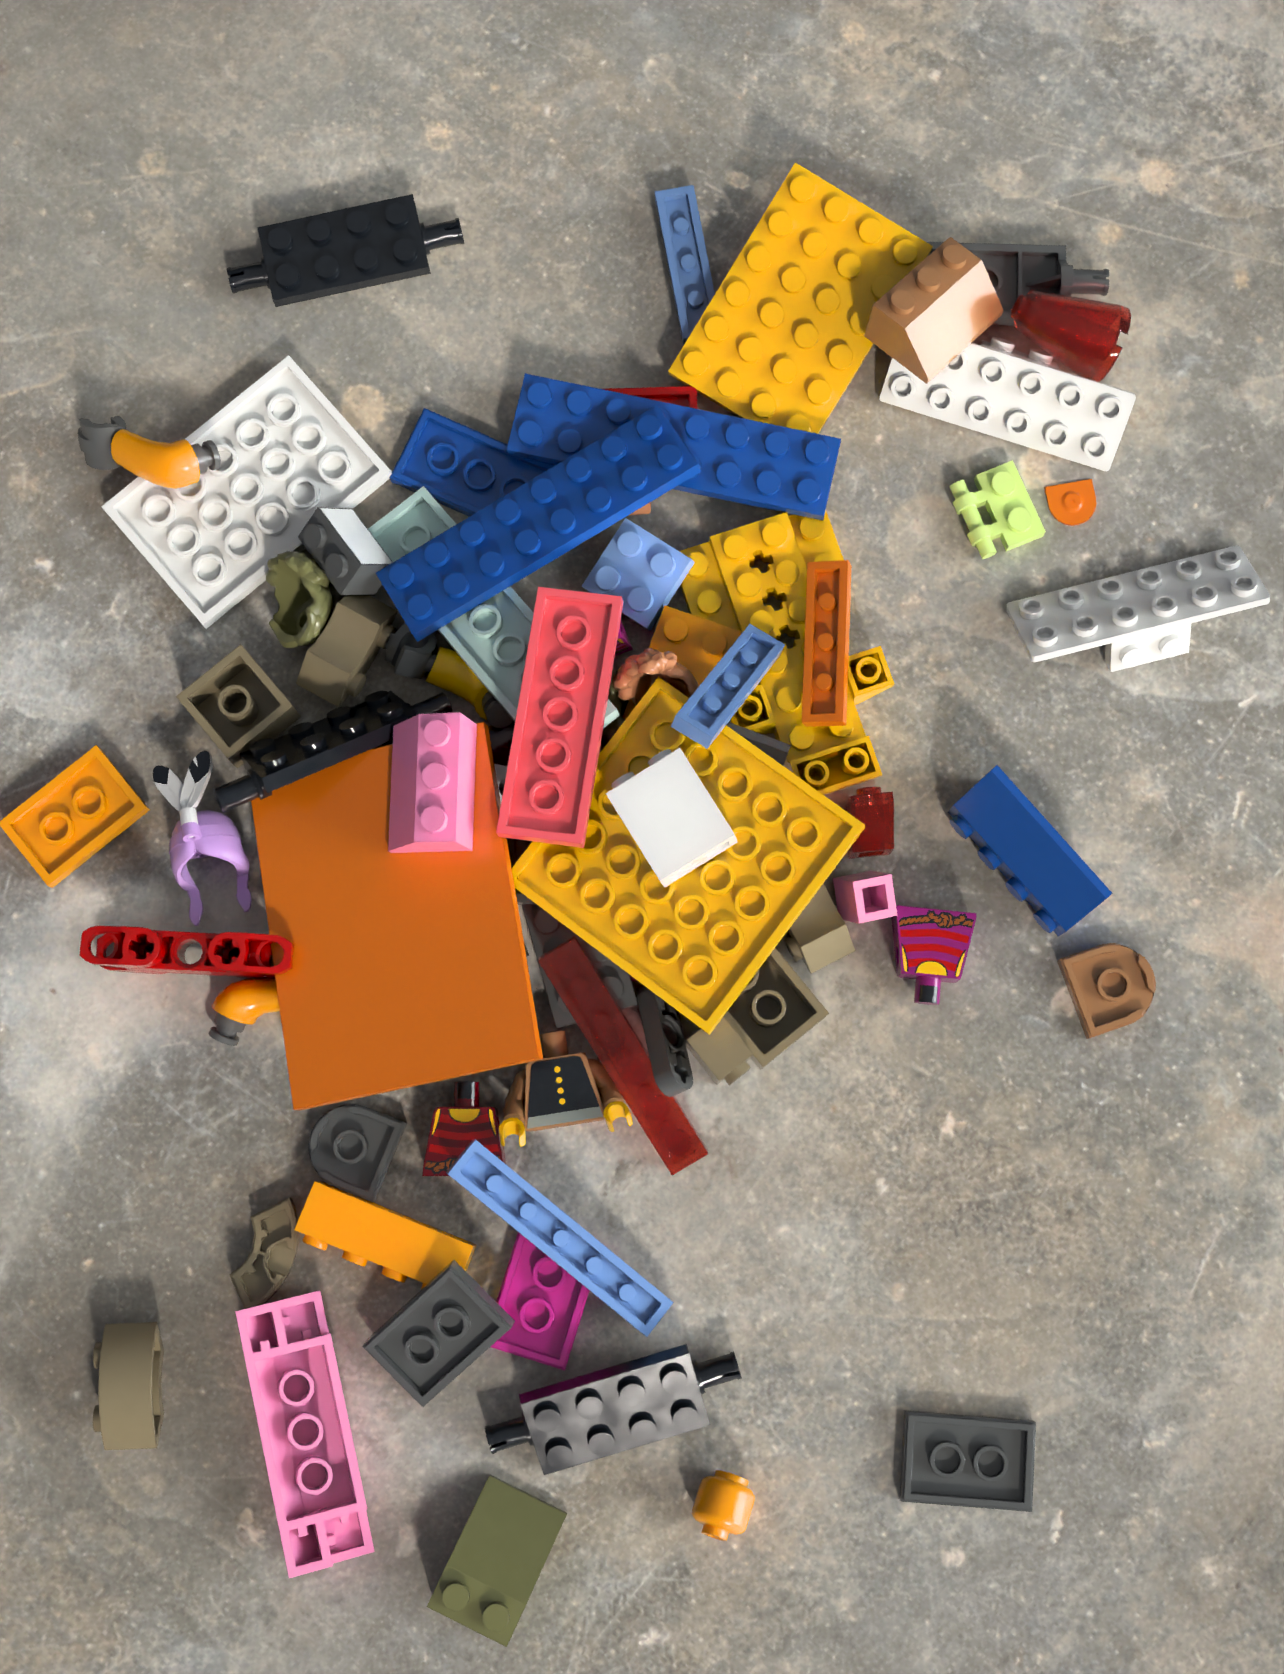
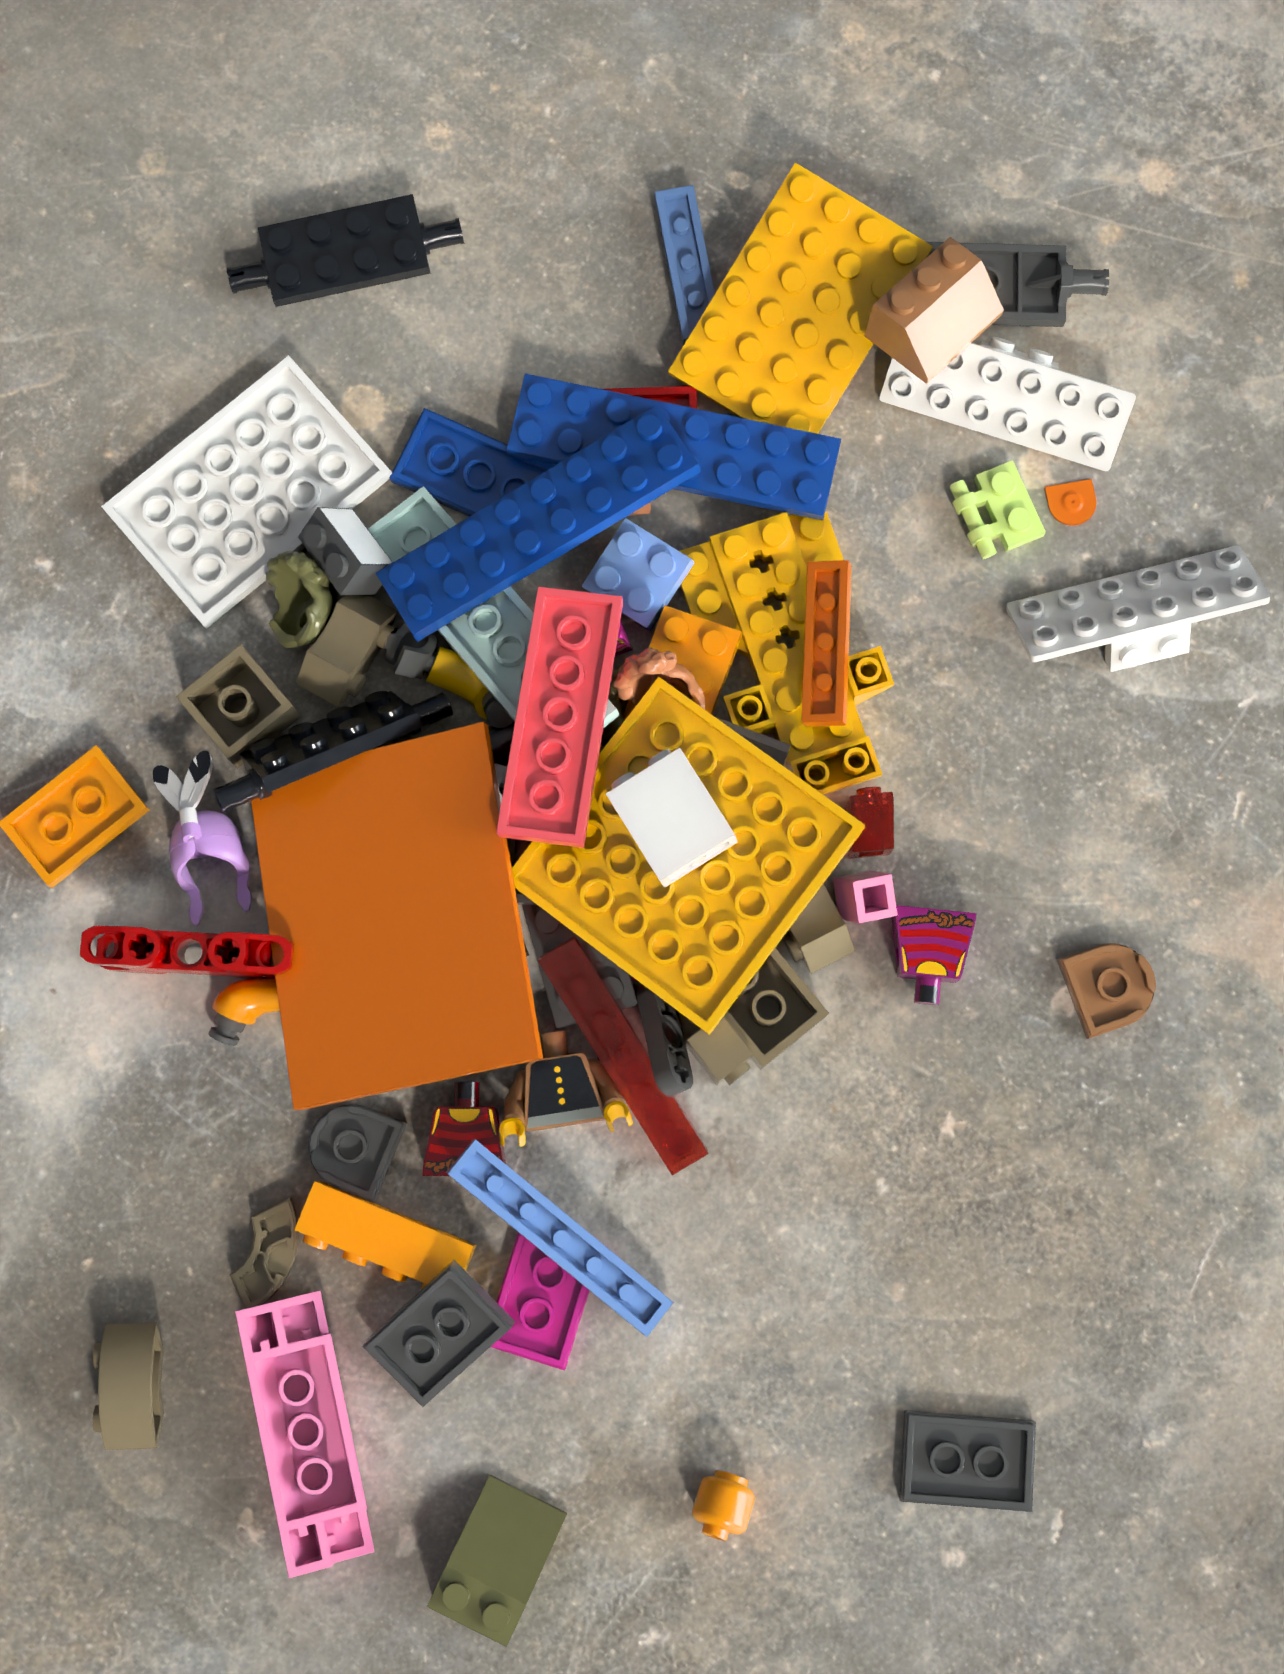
light orange piece [77,416,221,489] -> none
bright pink slope [388,712,477,853] -> none
plate [485,1344,742,1475] -> none
medium blue plate [671,624,785,749] -> none
blue slope [948,765,1113,937] -> none
clear red cone [1011,290,1131,382] -> none

